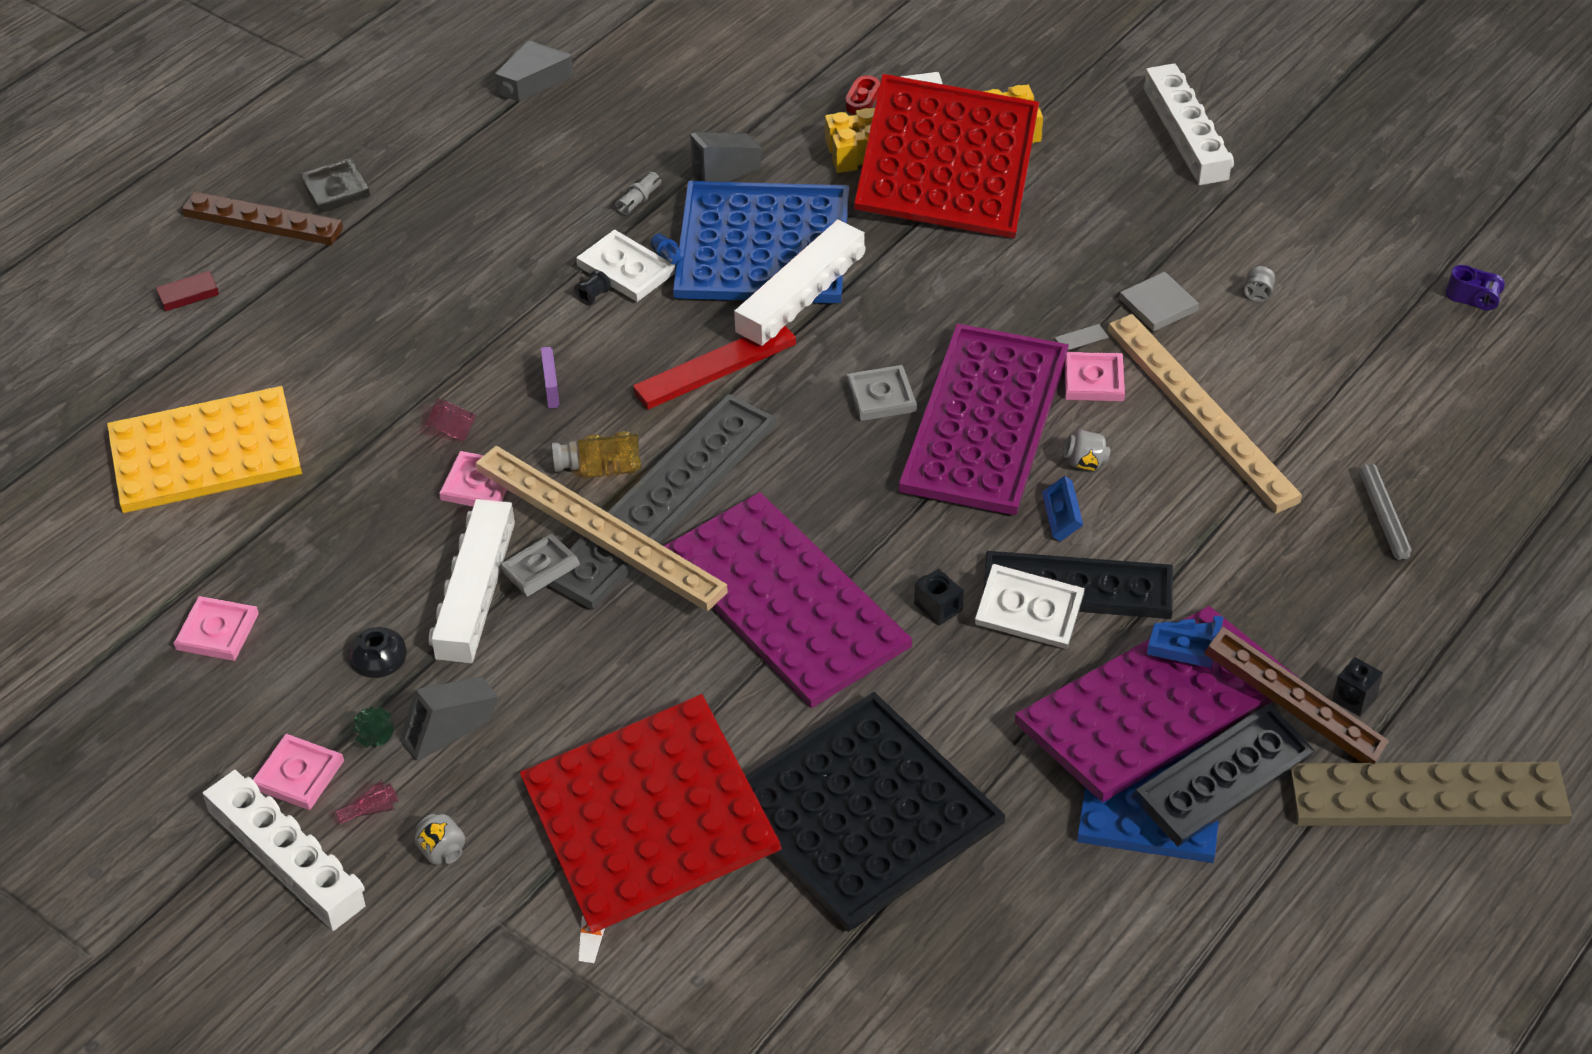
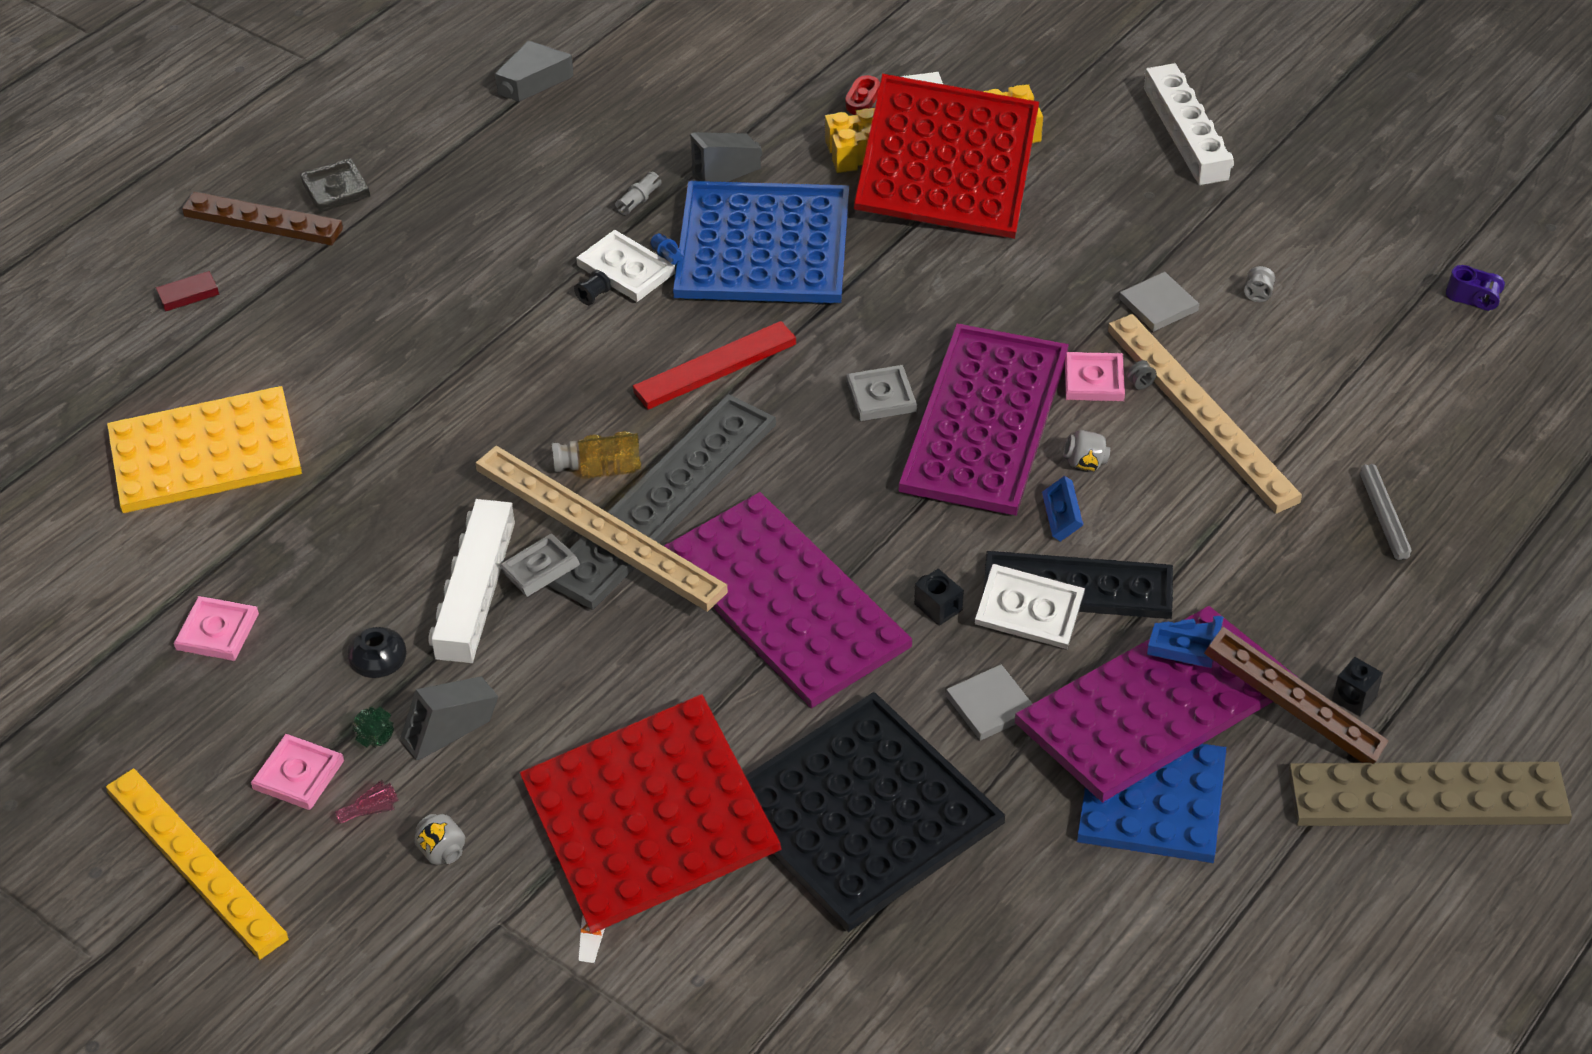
white brick [203,770,366,931] -> none
clear pink panel [425,398,477,441] -> none
bright pink tile [439,451,507,506] -> none
medium lavender tile [541,347,560,408] -> none
white brick [734,219,866,346] -> none
light grey sticker [1055,324,1109,350] -> none
black plate [1132,703,1315,847] -> none
none -> yellow plate [106,768,289,960]
none -> light grey tile [946,664,1033,741]
none -> dark grey bush [1127,360,1157,390]

